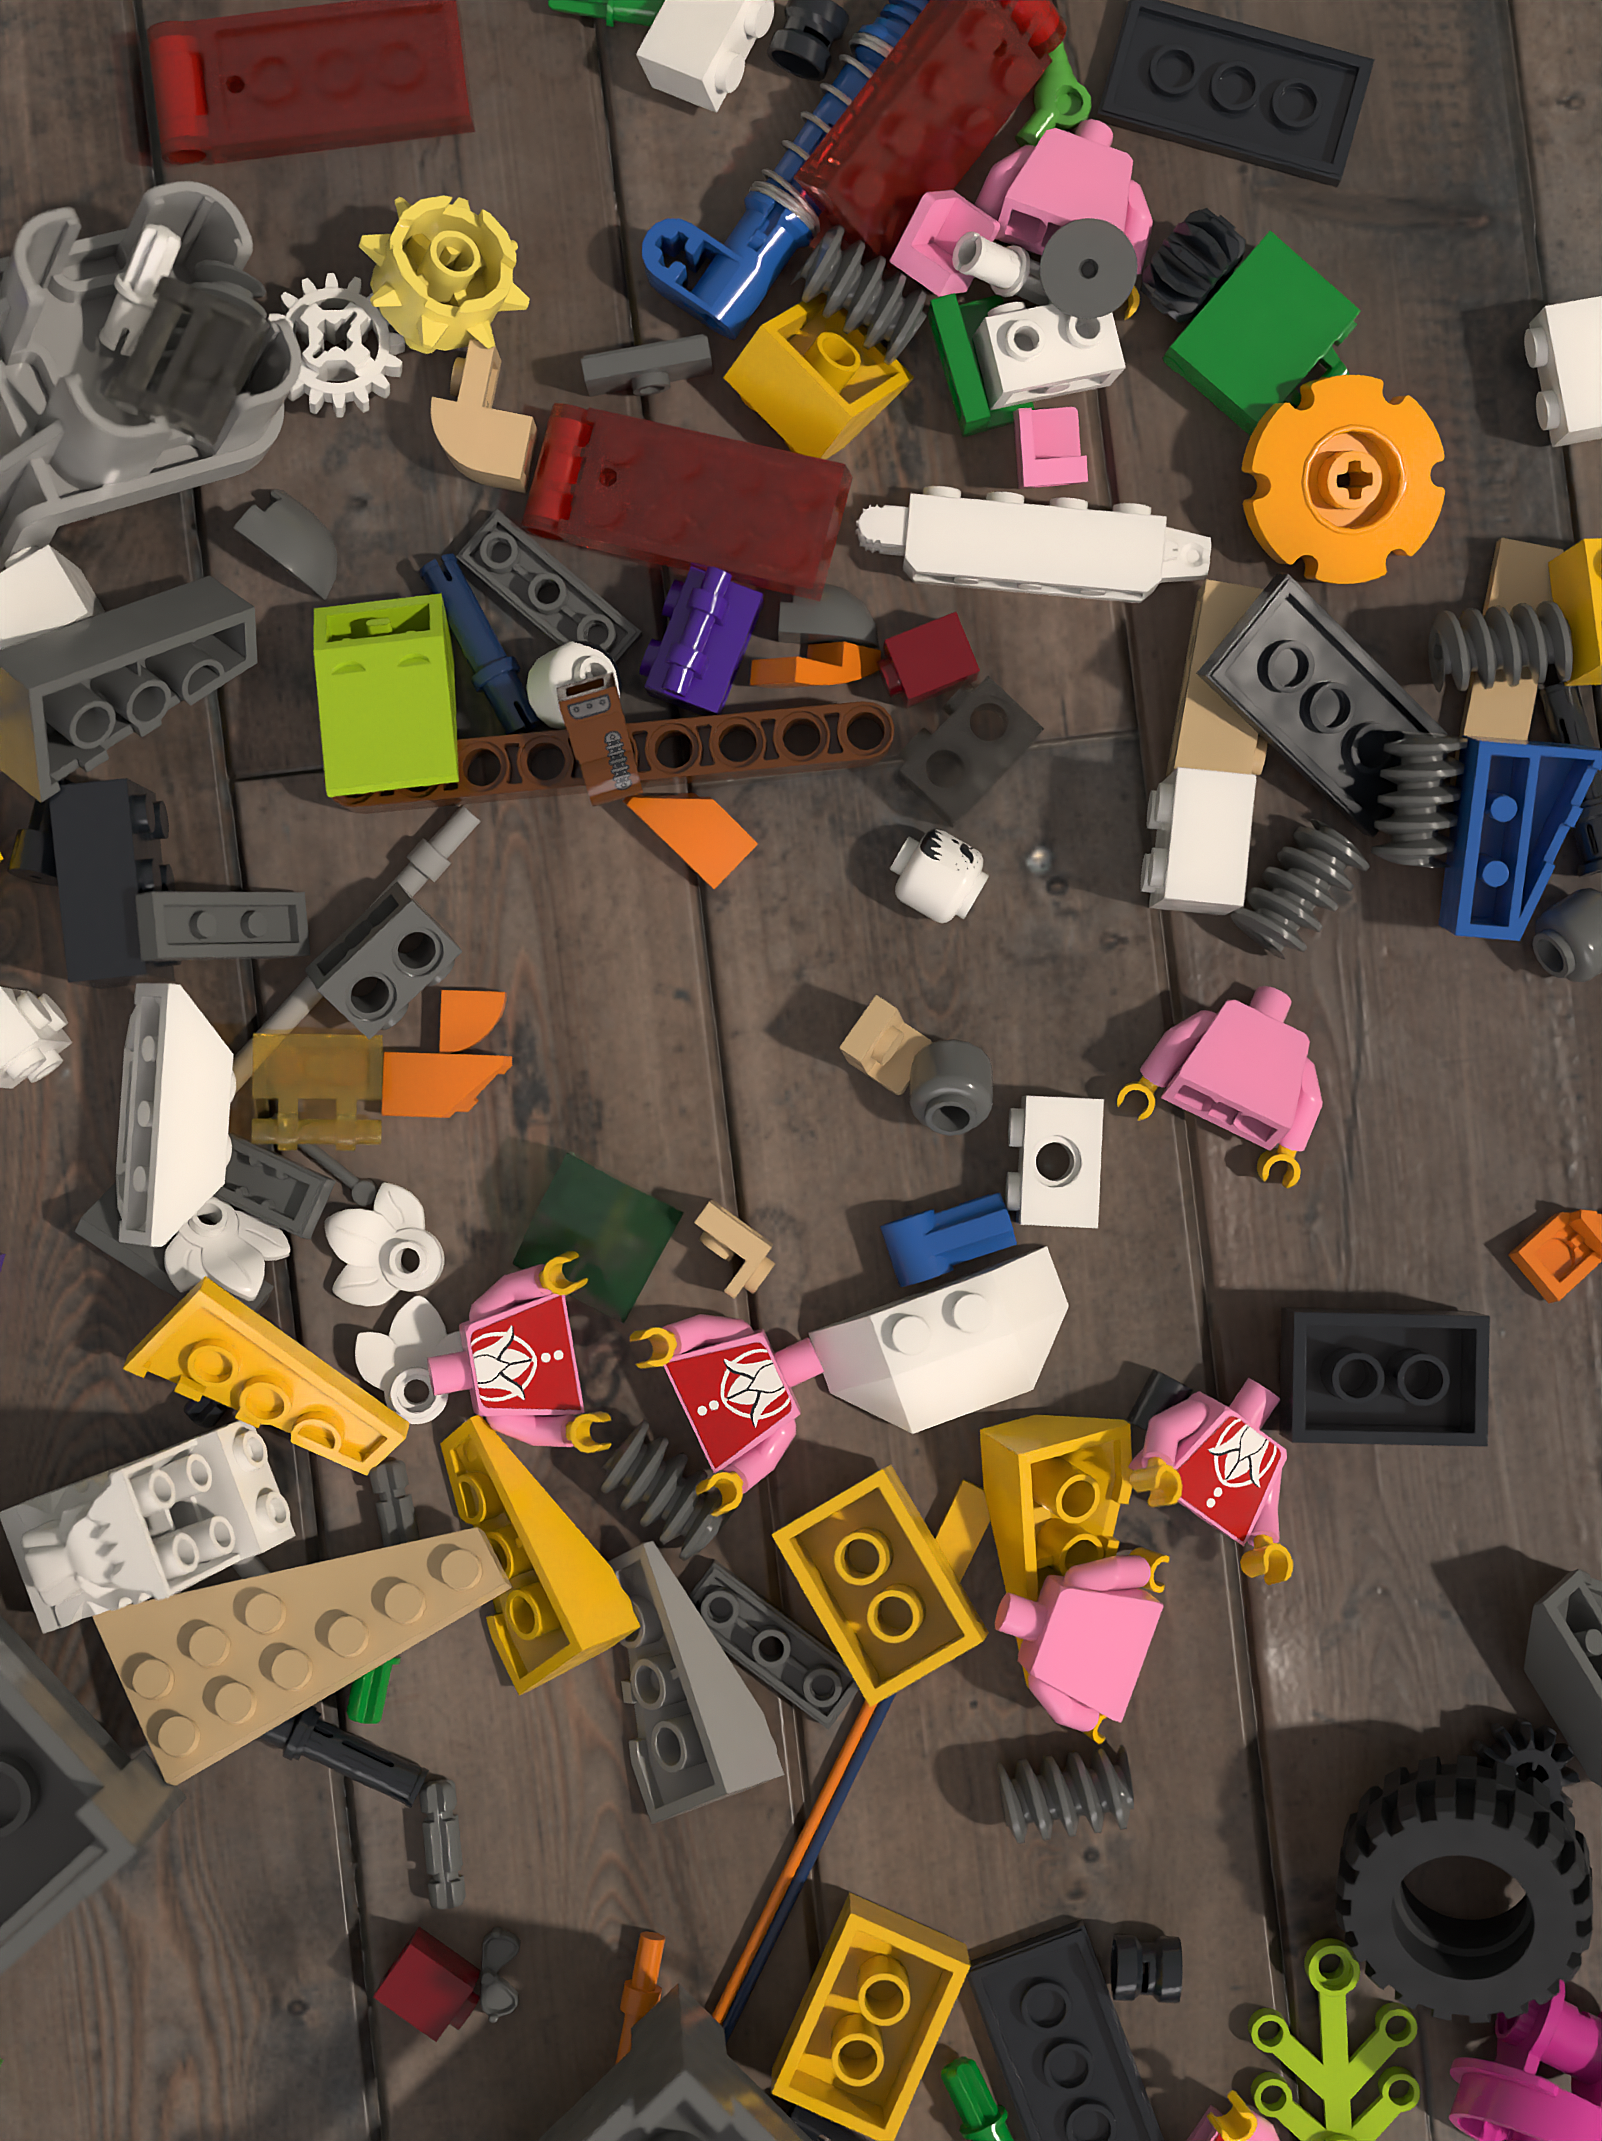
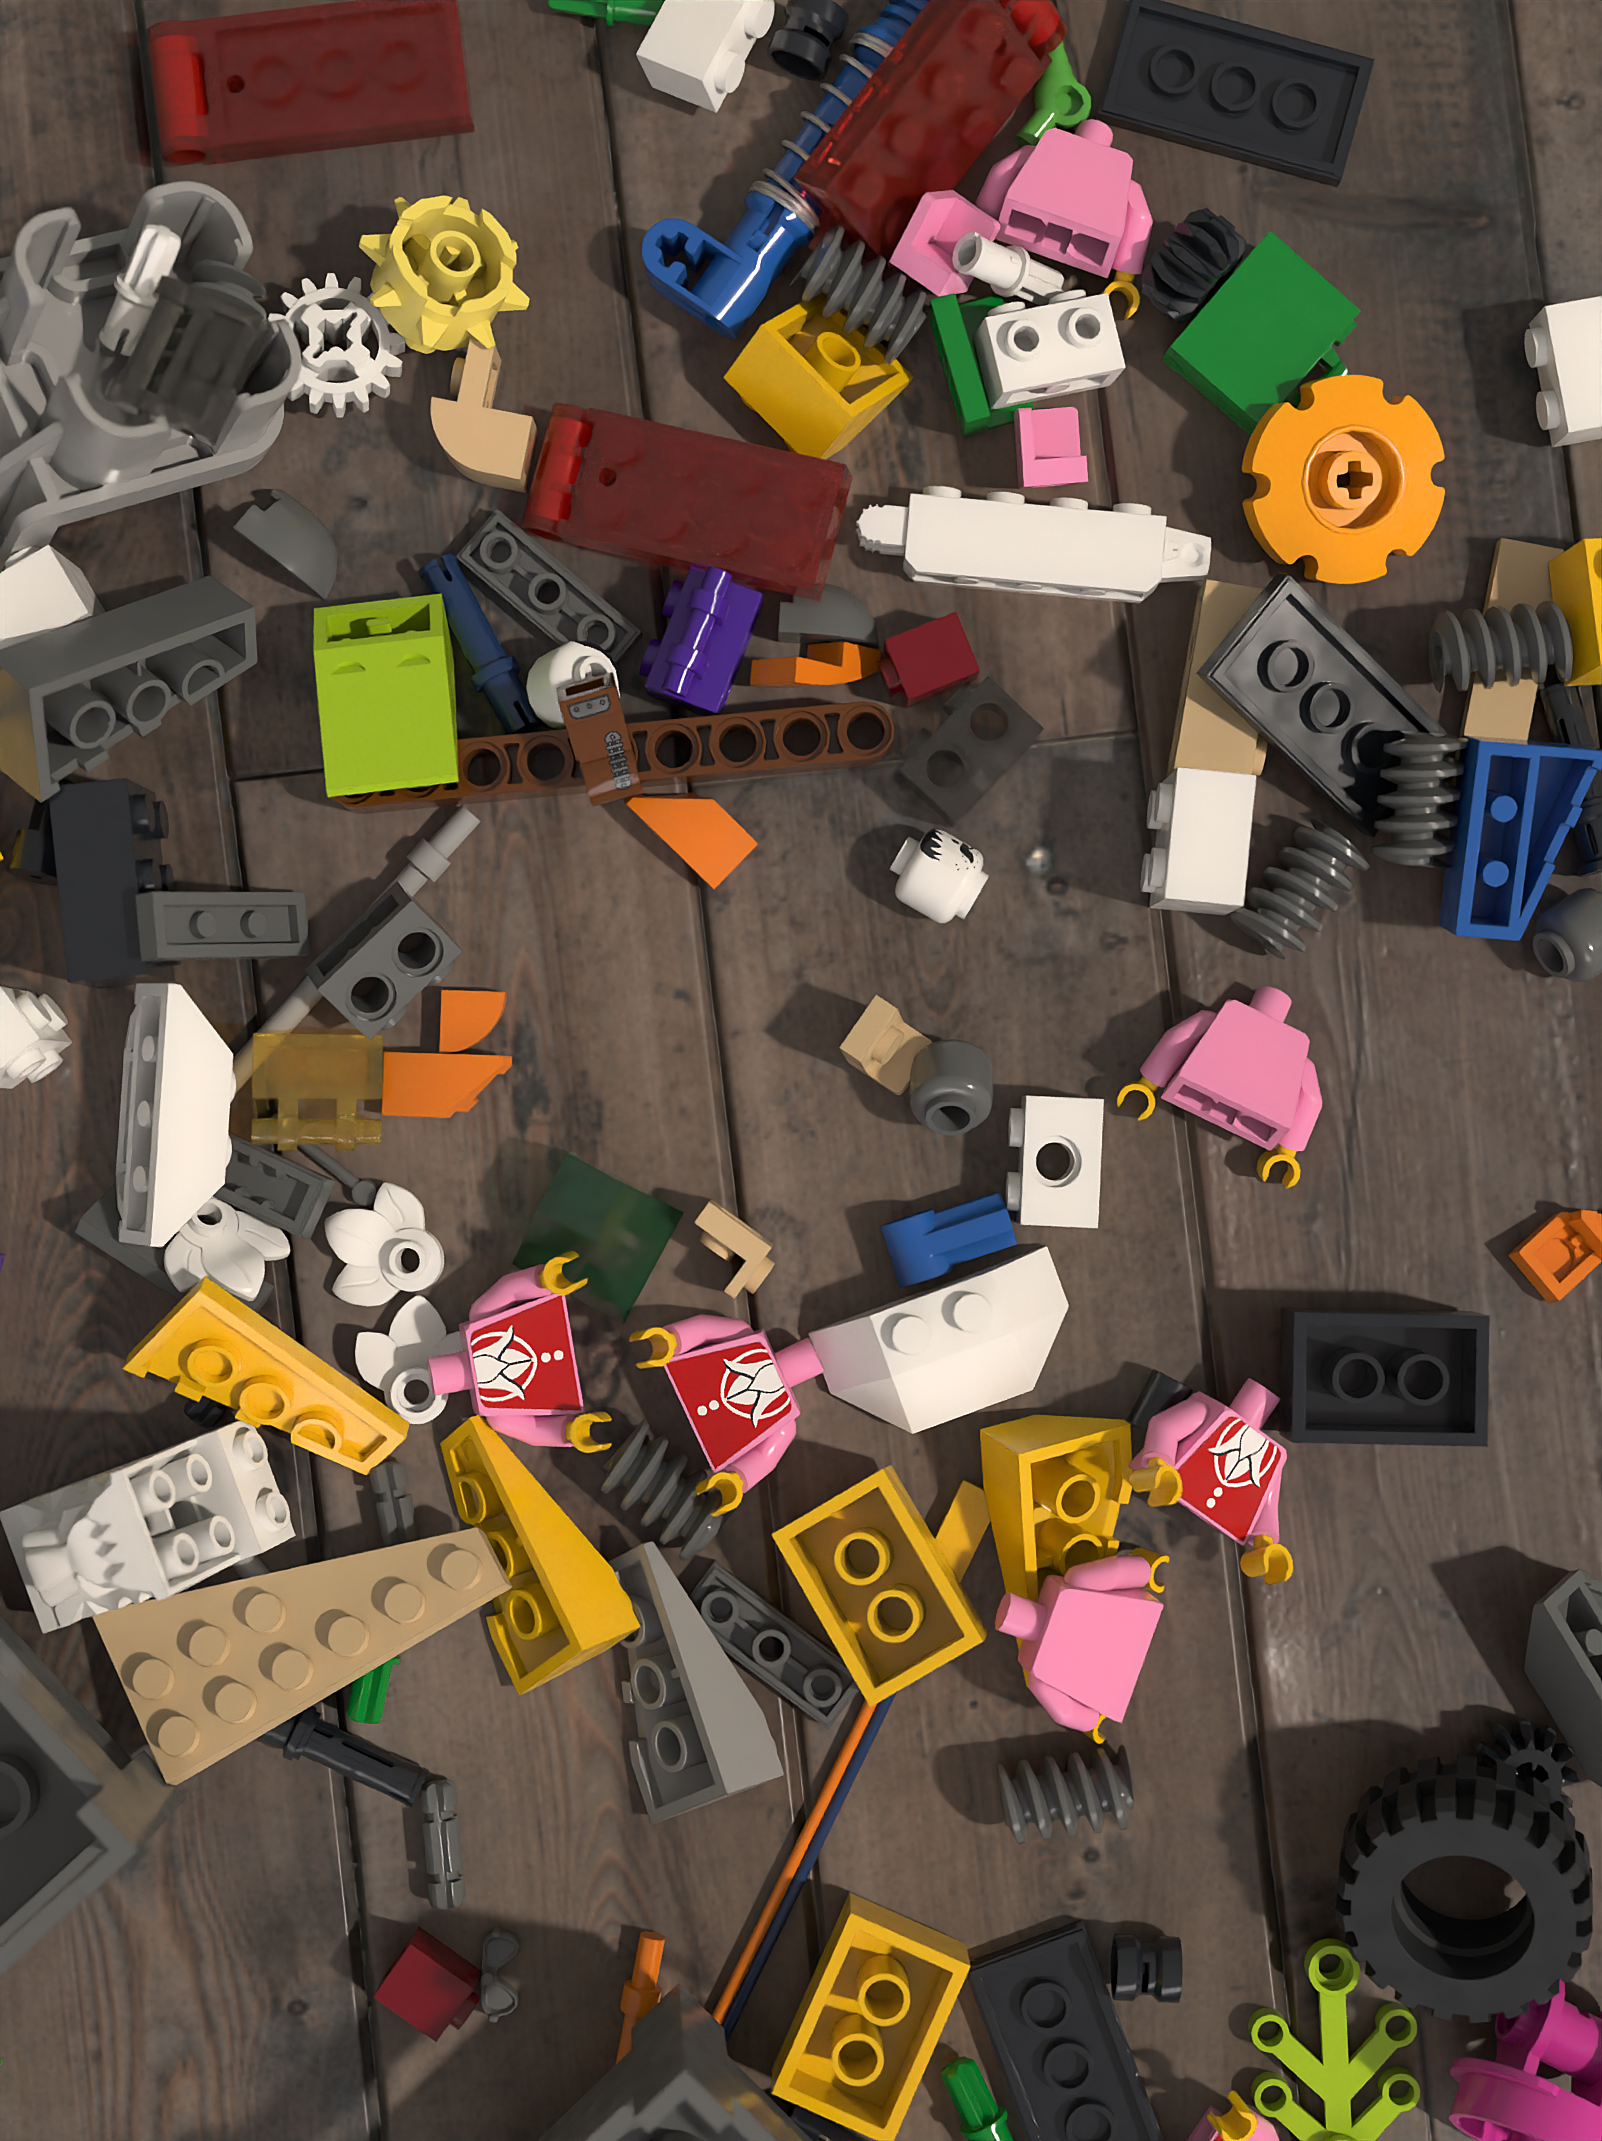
dark grey plate [581,334,713,397] -> none
dark grey piece [1040,218,1137,319] -> none

